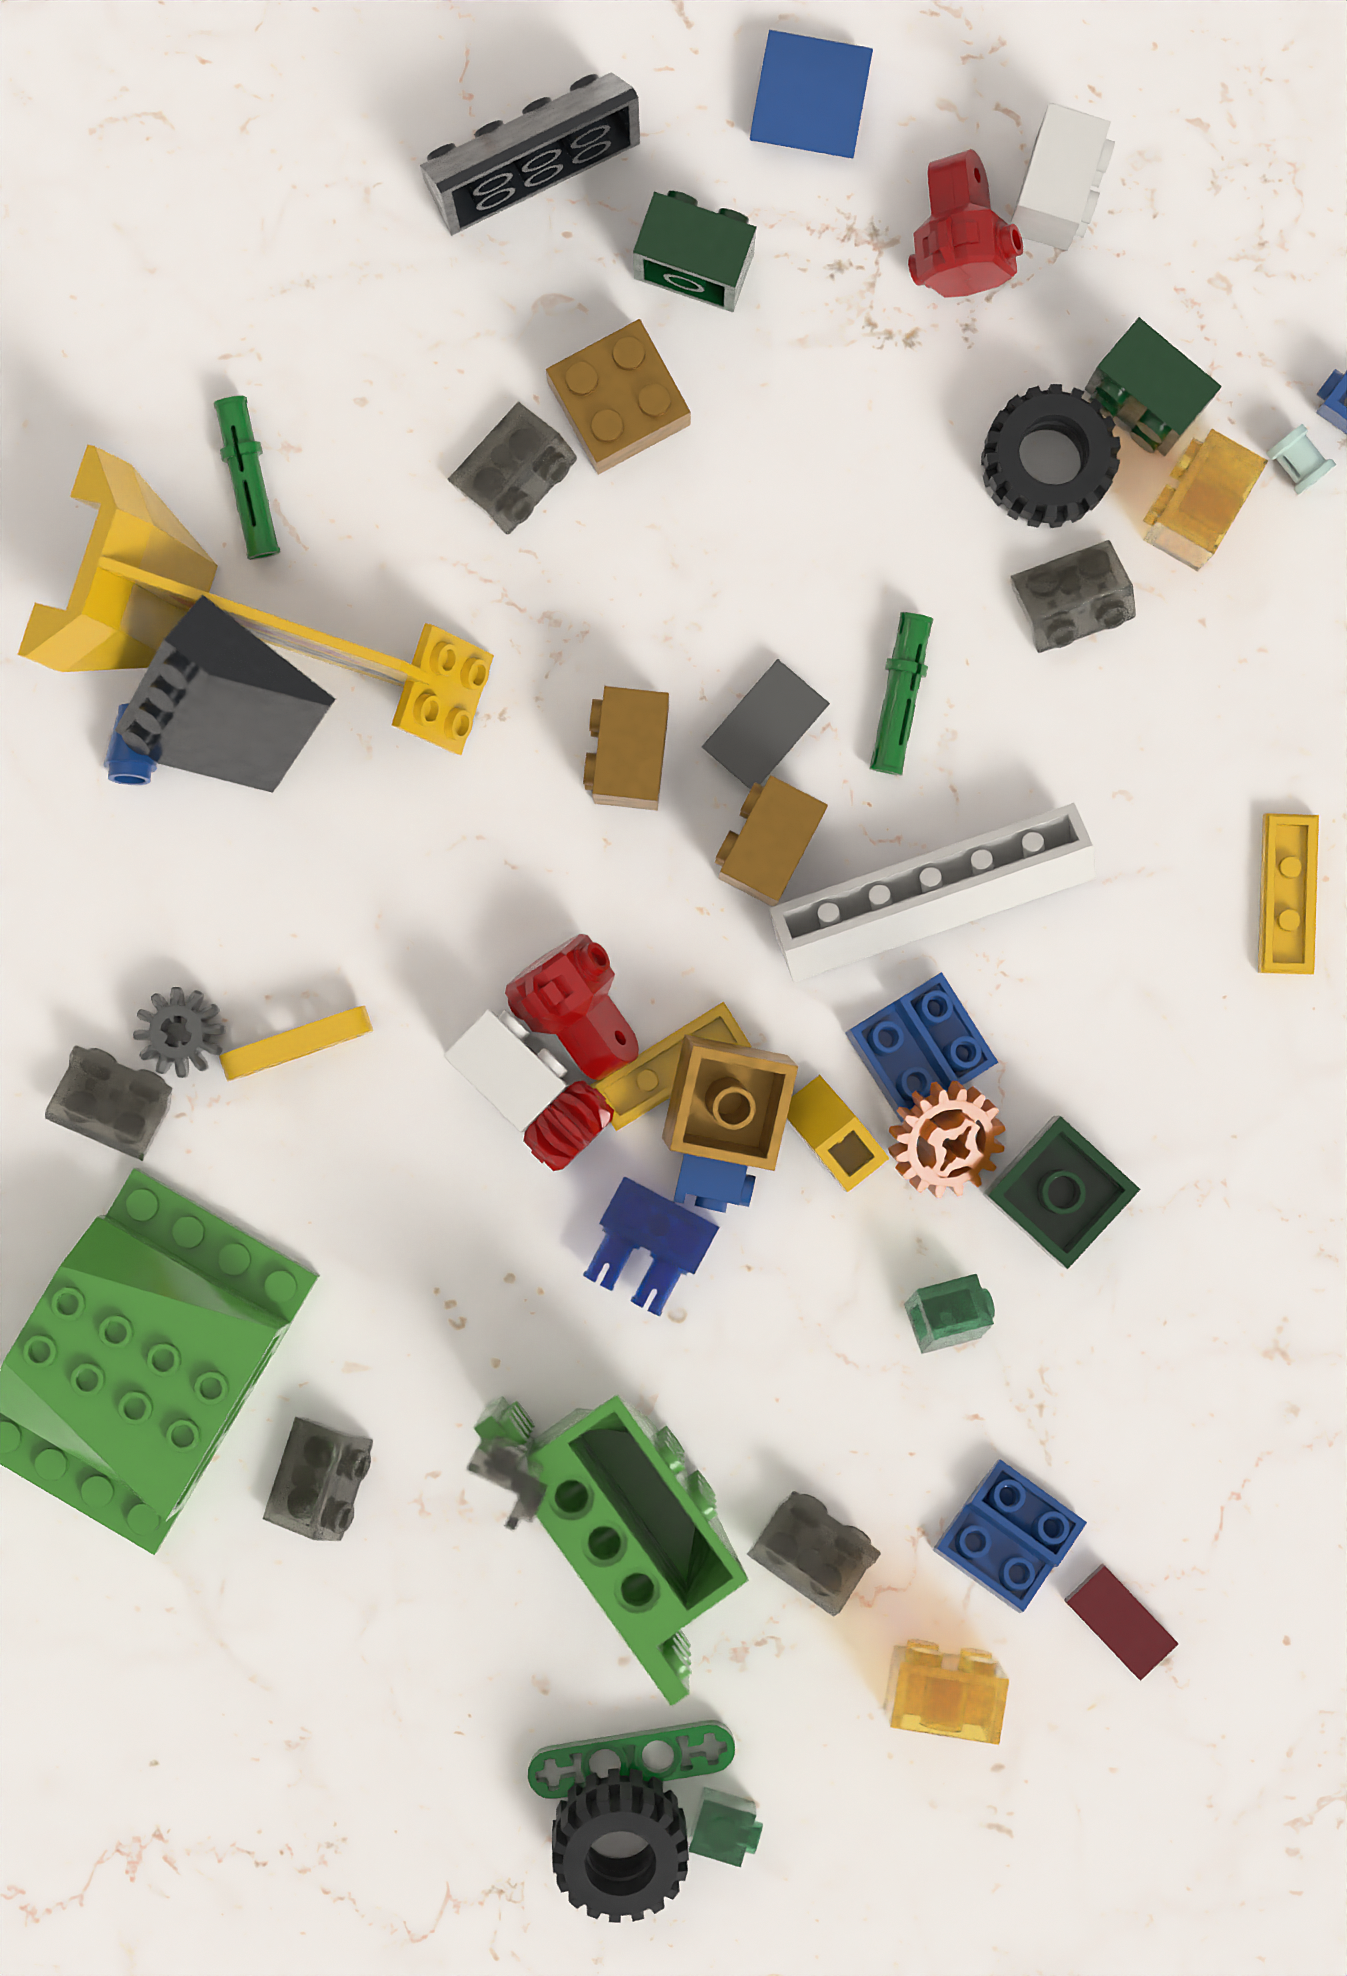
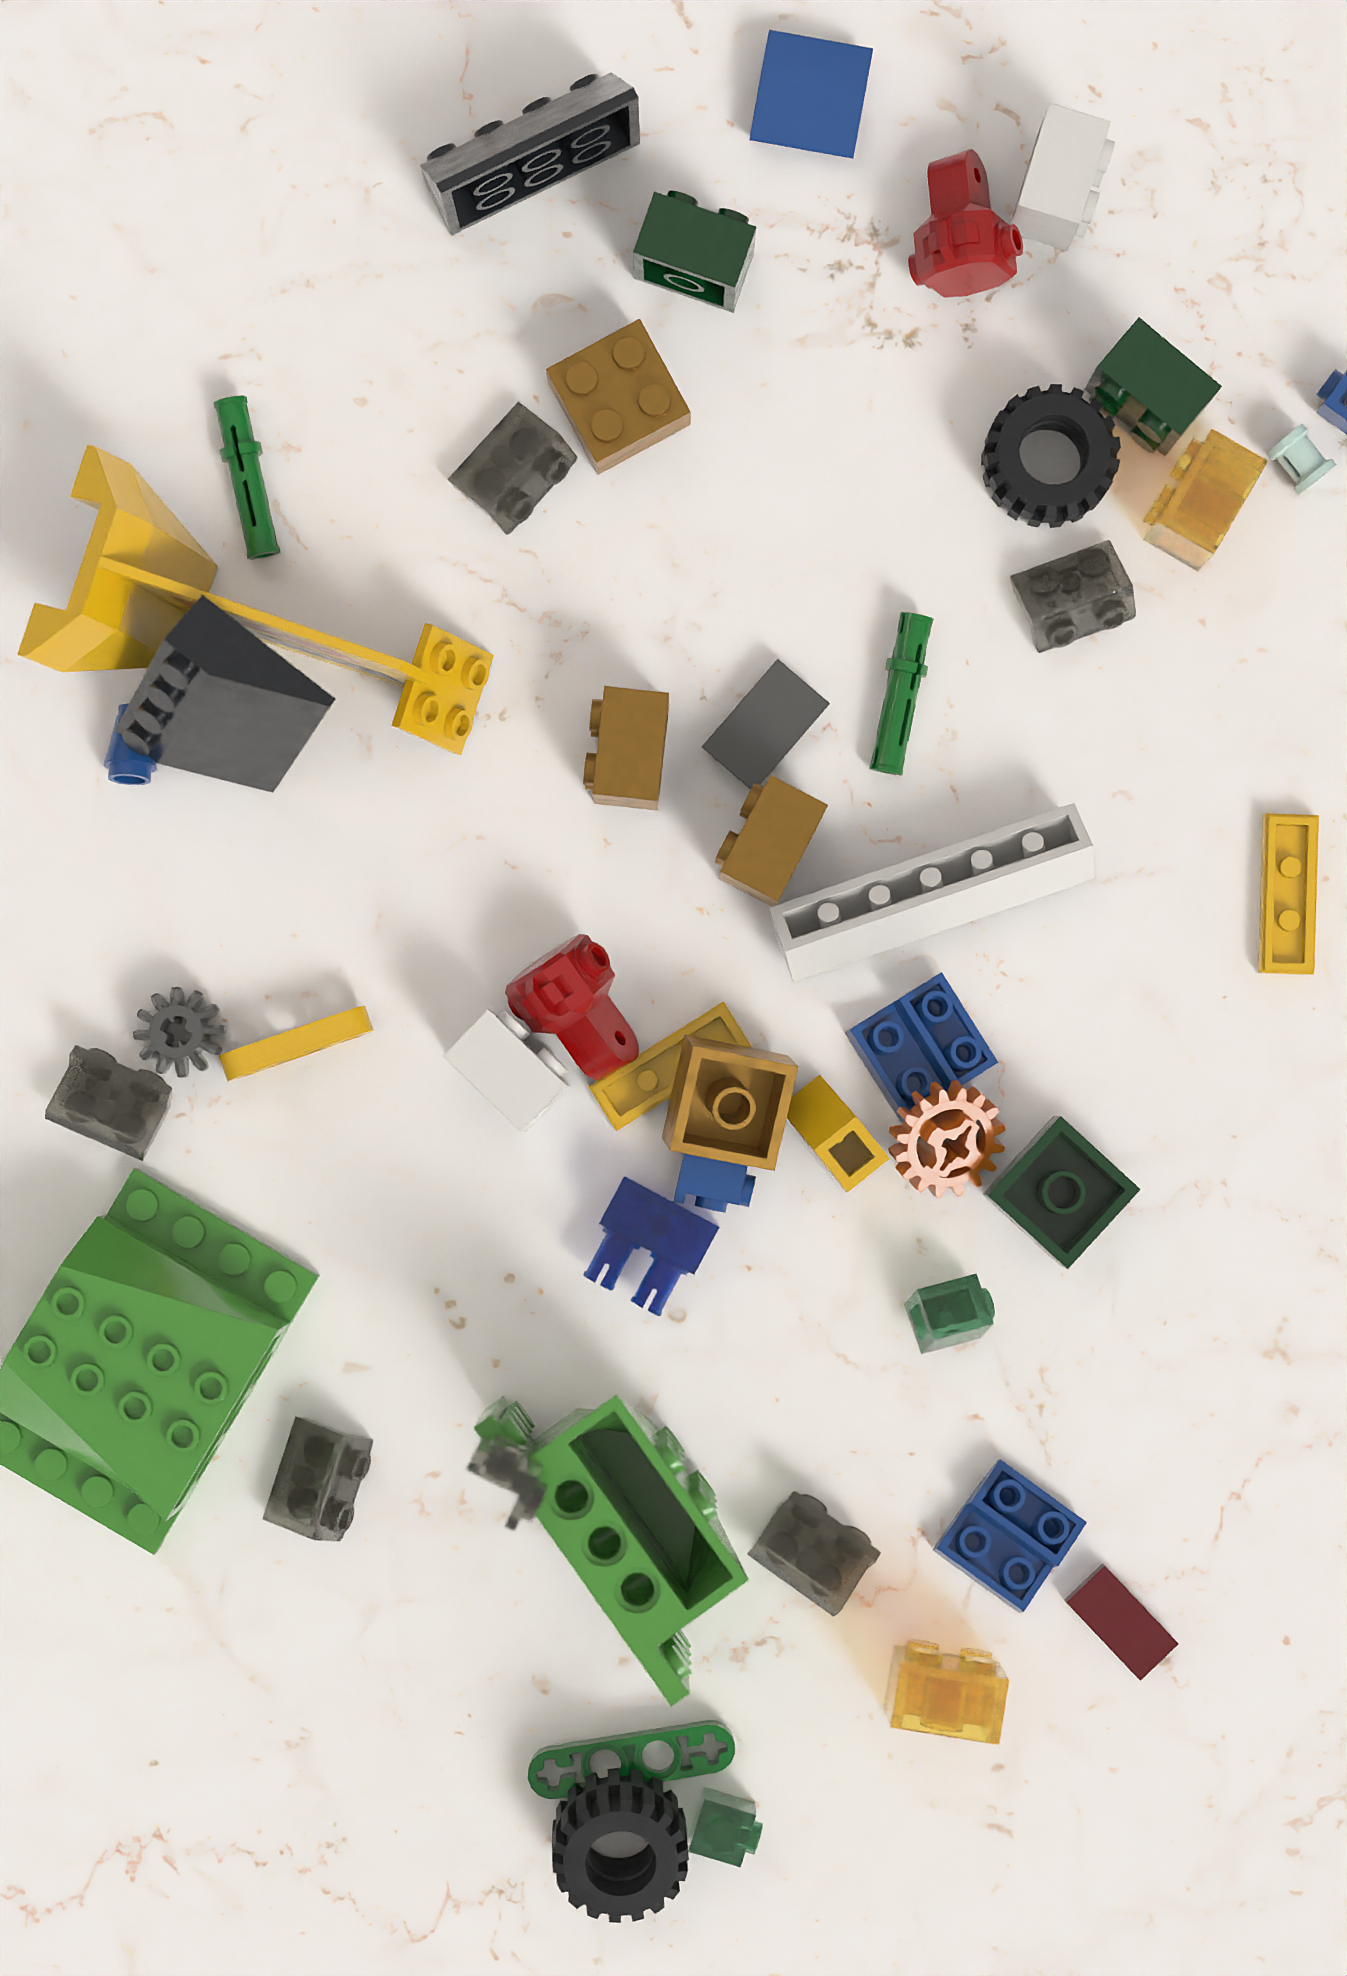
red gear [523,1080,614,1171] -> none

